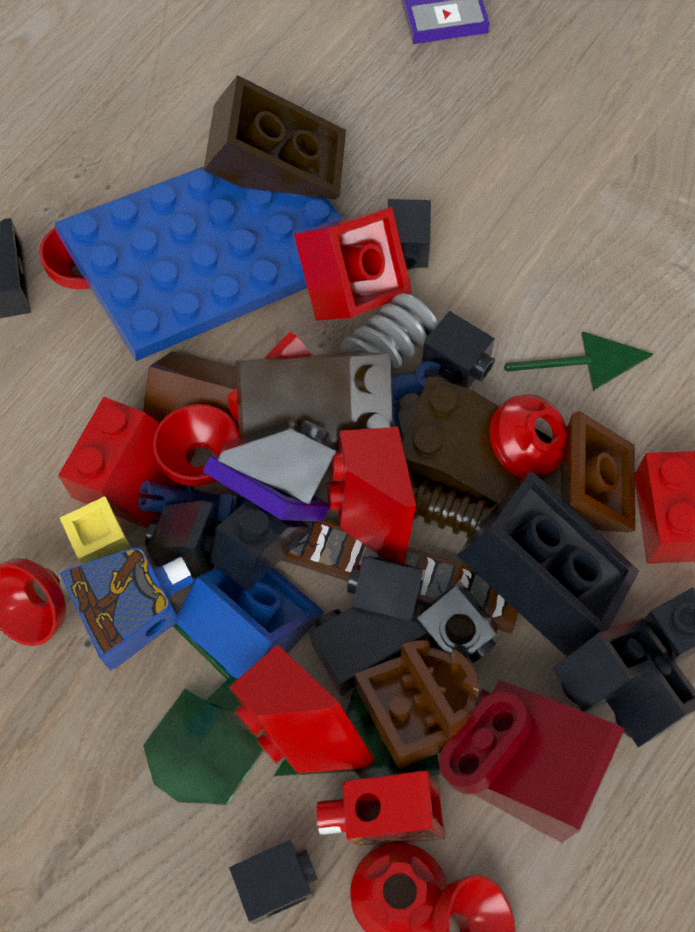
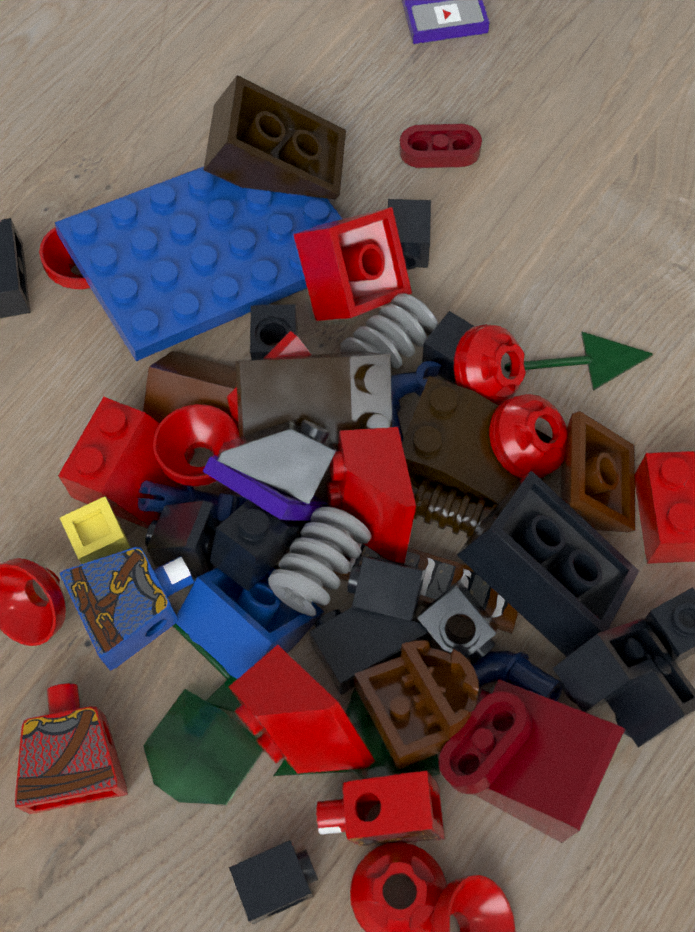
none -> torso [15,683,128,814]
none -> black brick [250,304,298,359]
none -> light grey piece [268,507,372,617]
none -> dark red plate [399,124,482,168]
none -> red piece [454,324,526,406]
none -> dark blue piece [471,651,563,701]

